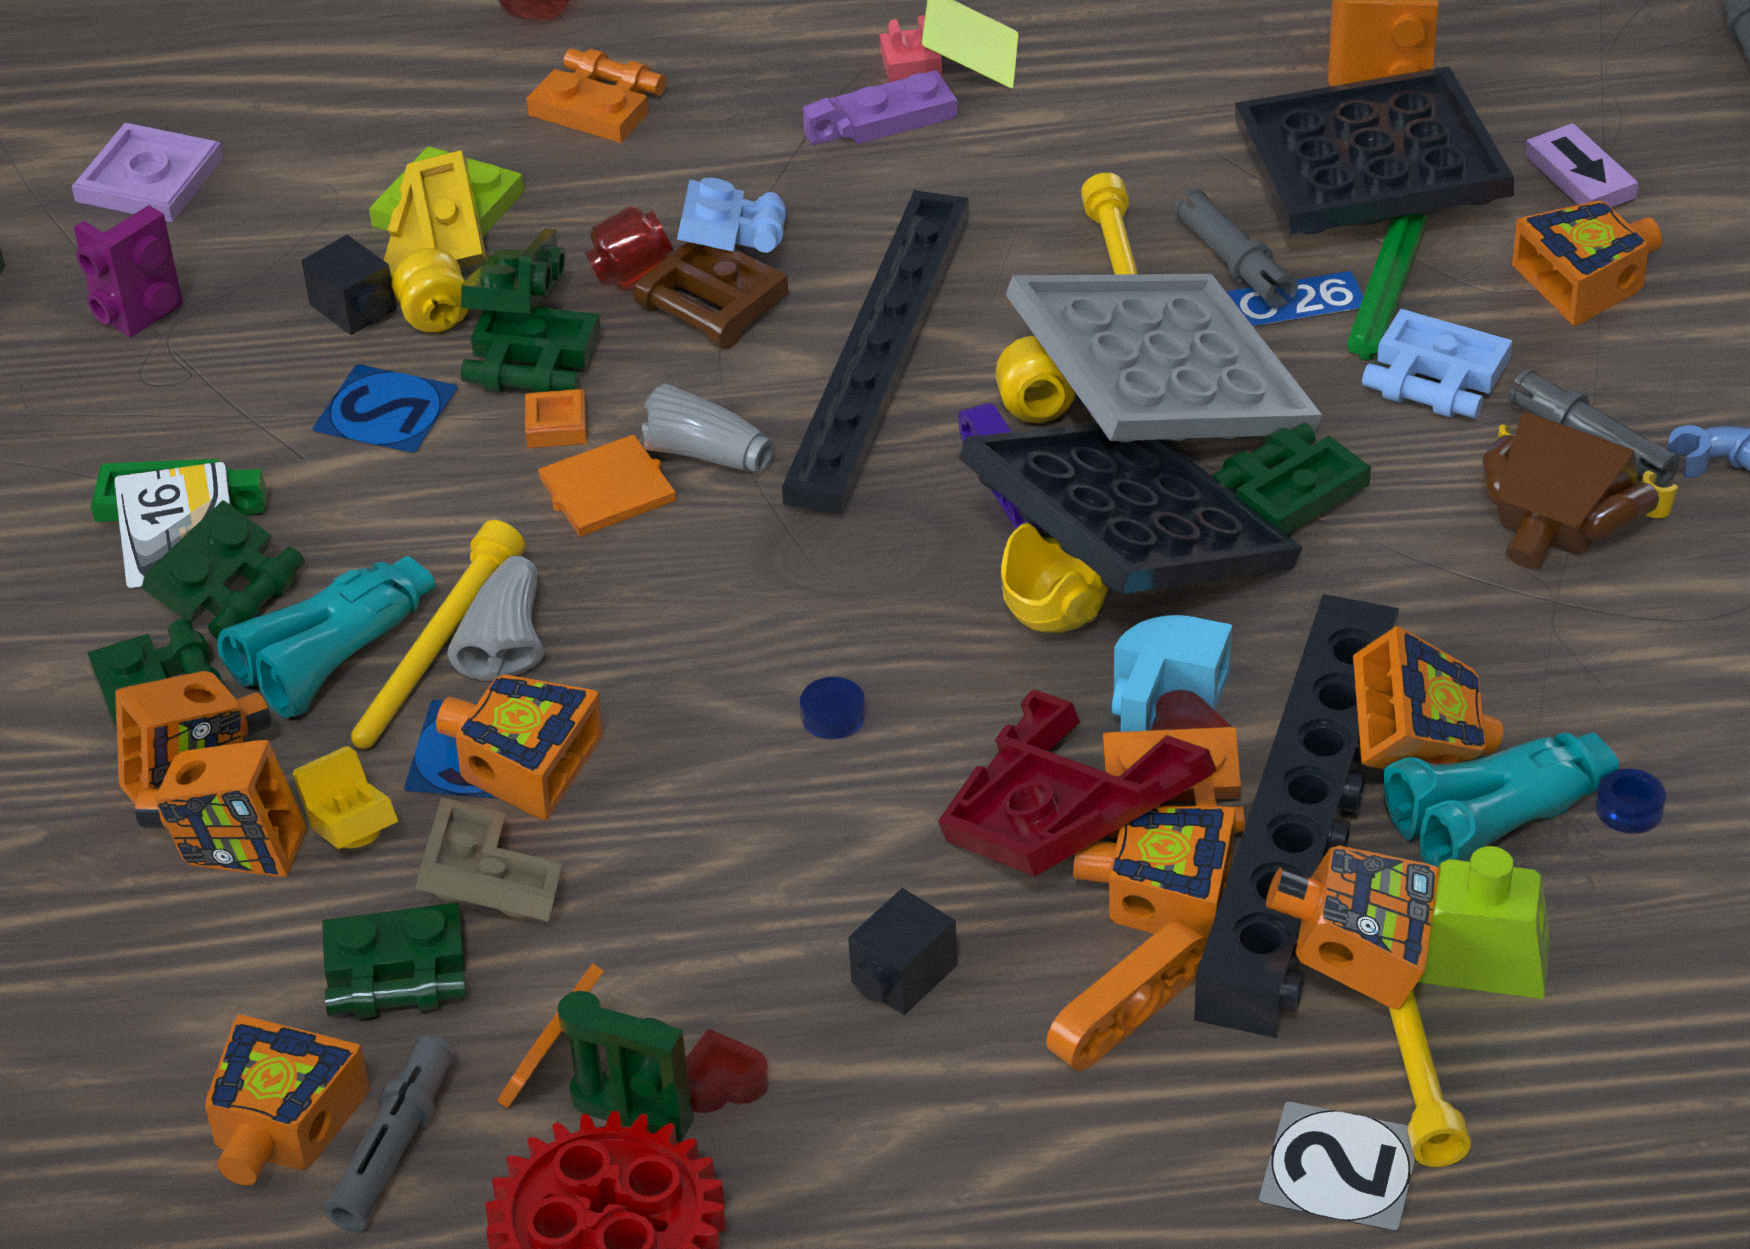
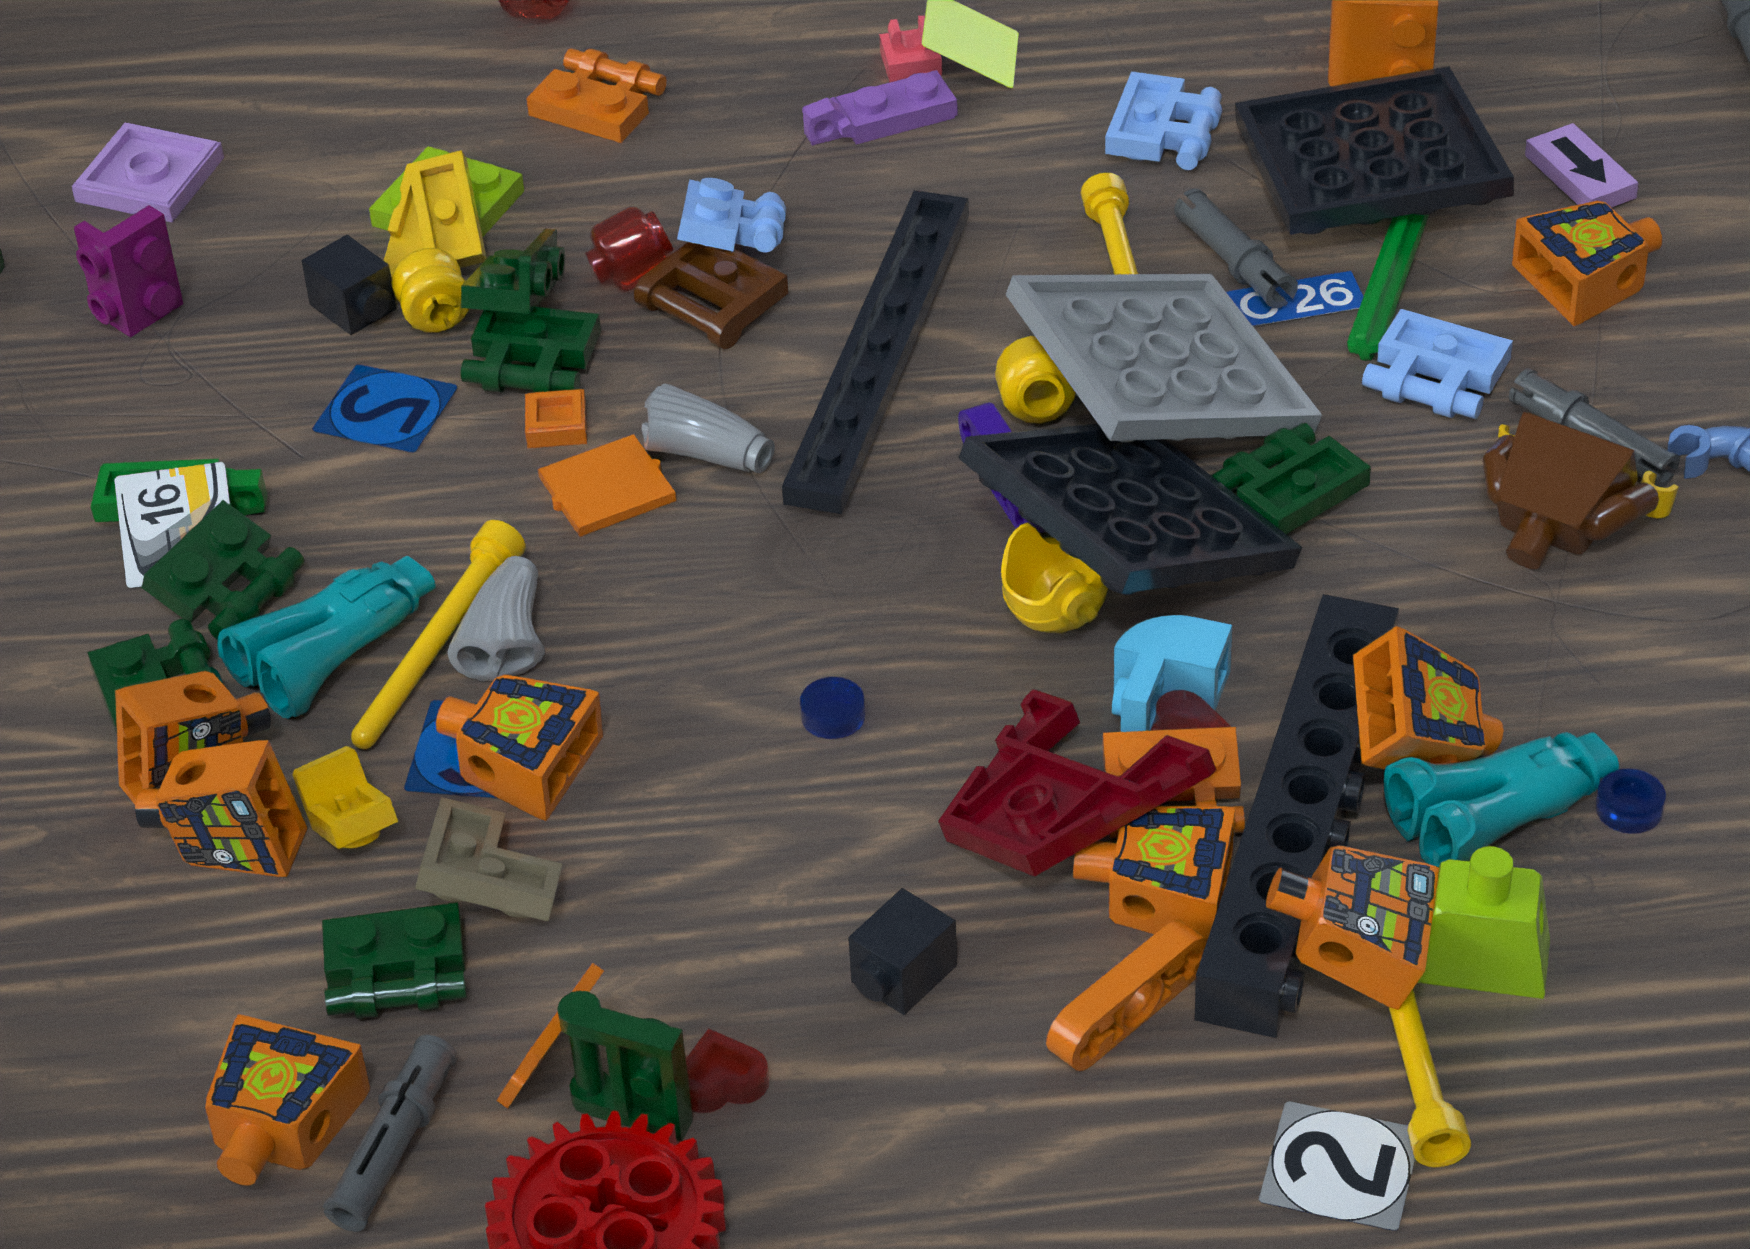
none -> light blue plate [1105,71,1222,170]

